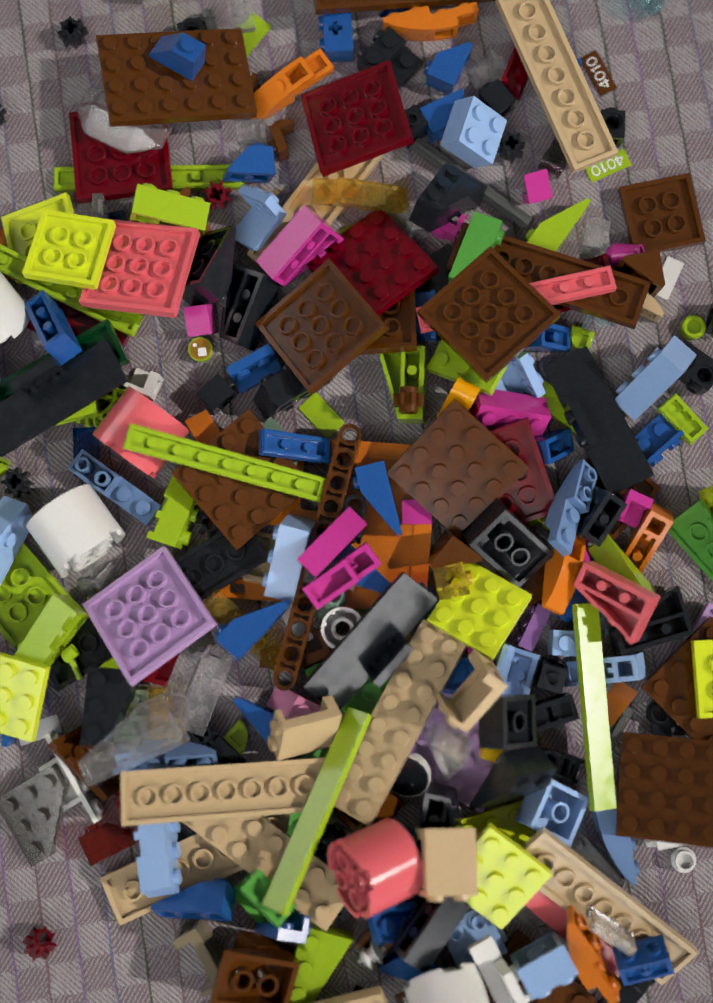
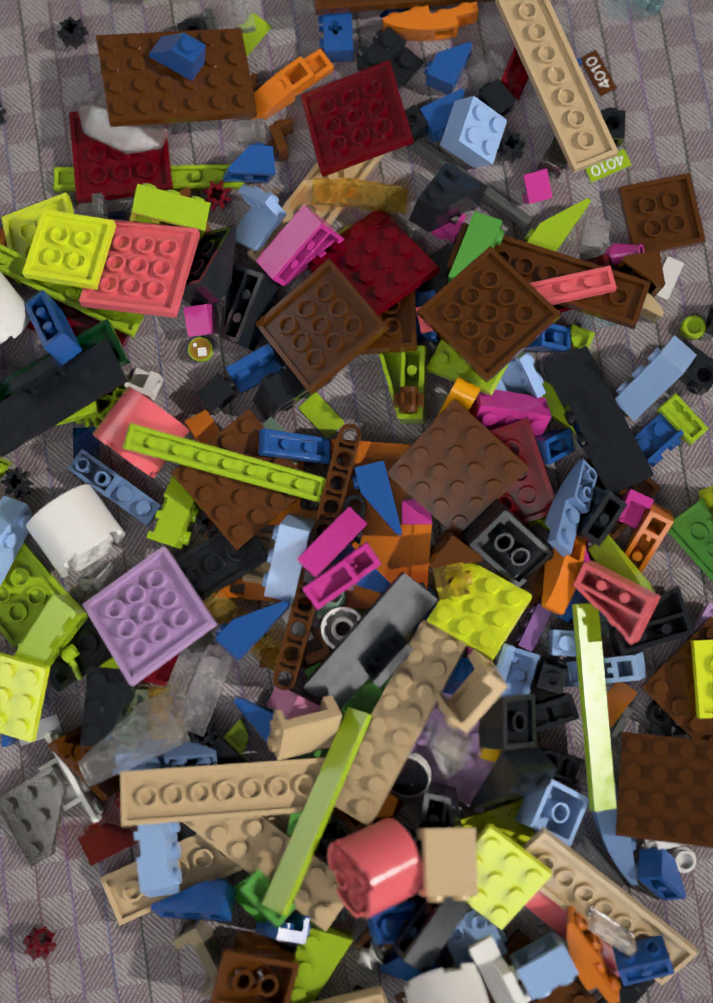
none -> blue slope [638,846,686,901]

